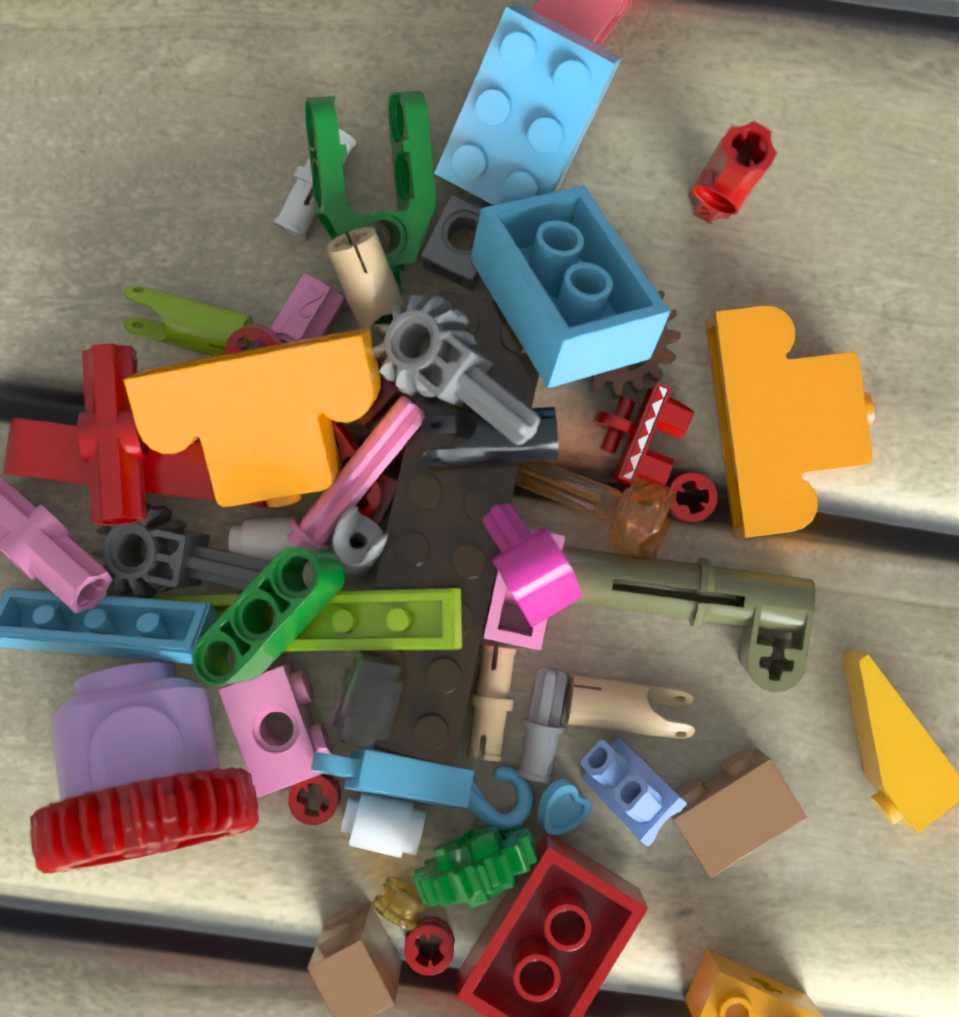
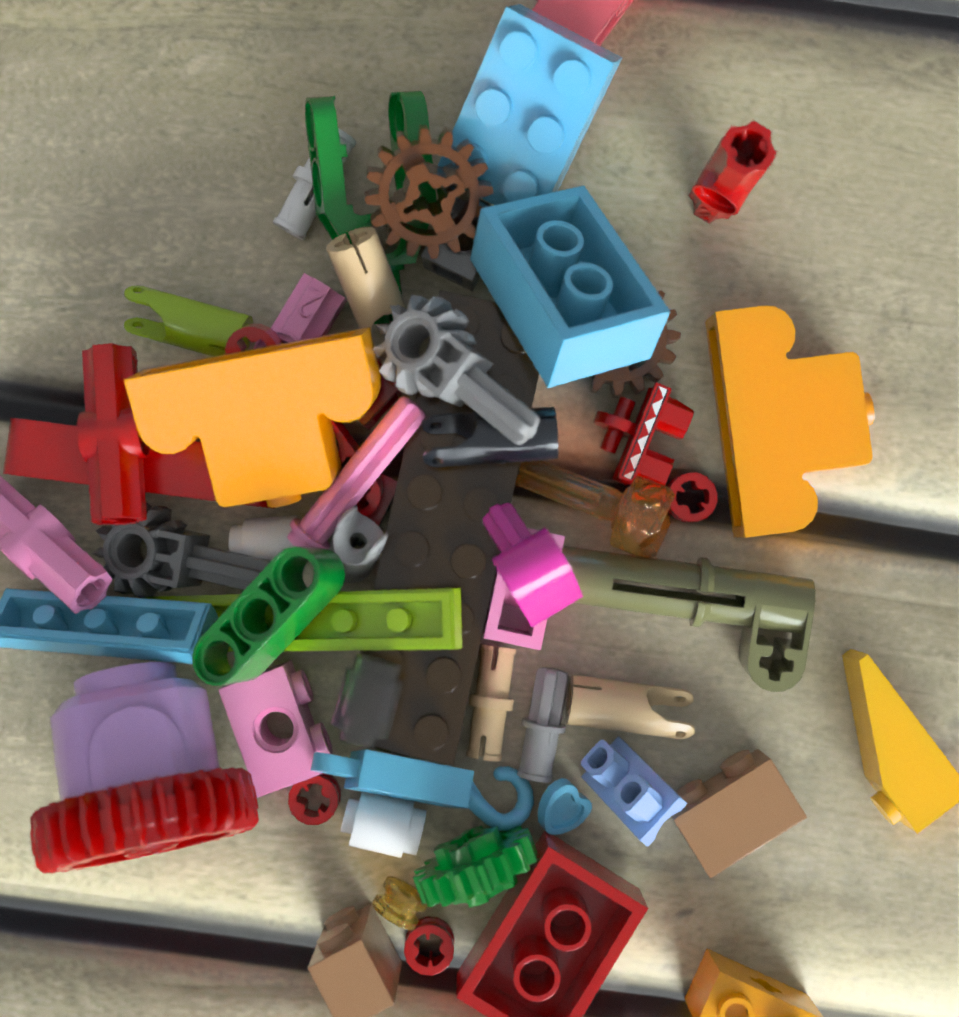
none -> reddish brown gear [365,124,493,259]

